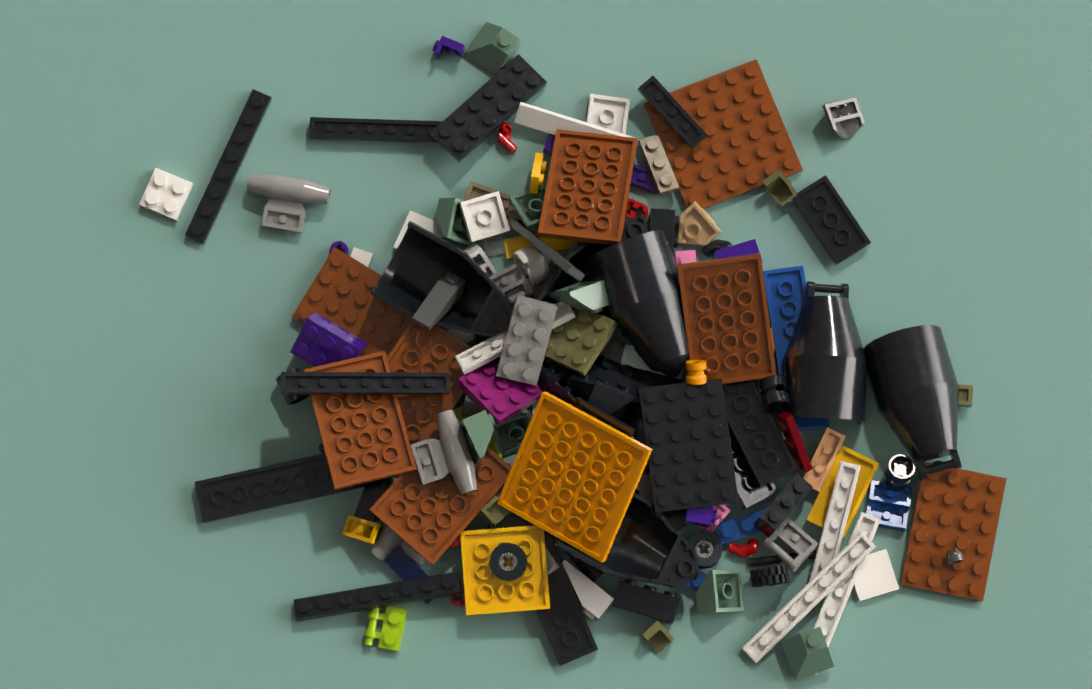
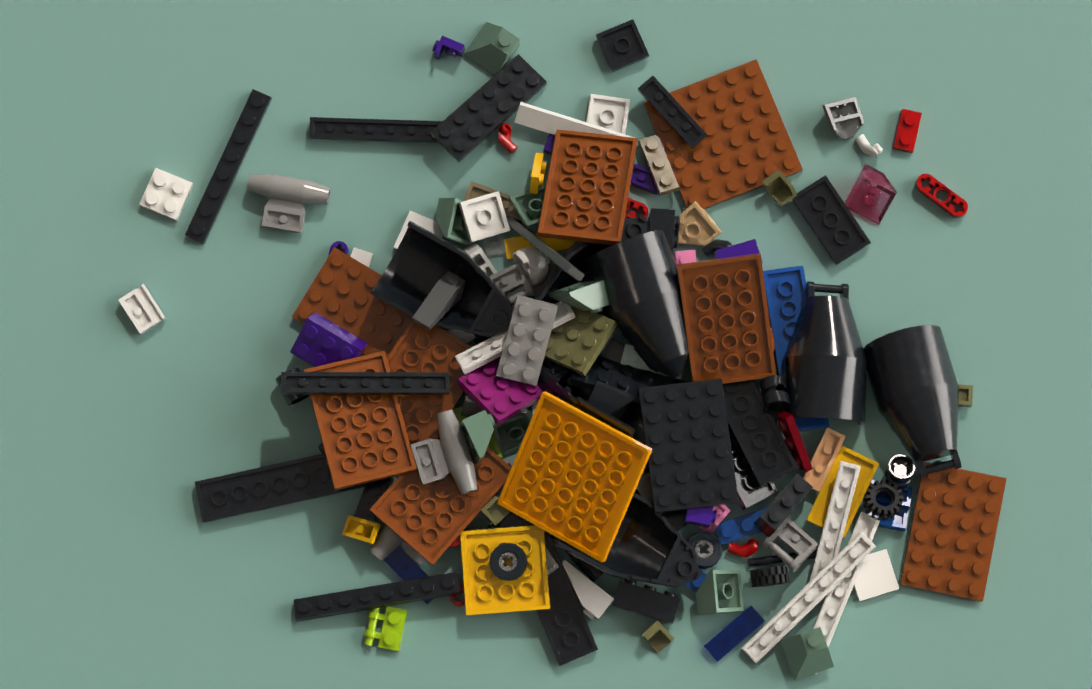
light orange wheel [686,360,707,385] -> none
dark grey hinge [946,548,964,565] -> none
none -> white plate [119,284,166,335]
none -> black plate [596,19,649,72]
none -> clear blue tile [704,605,765,662]
none -> clear pink slope [845,164,897,225]
none -> white arm [855,134,883,157]
none -> black tyre [863,480,903,521]
none -> red plate [893,108,922,153]
none -> red beam [915,174,968,218]

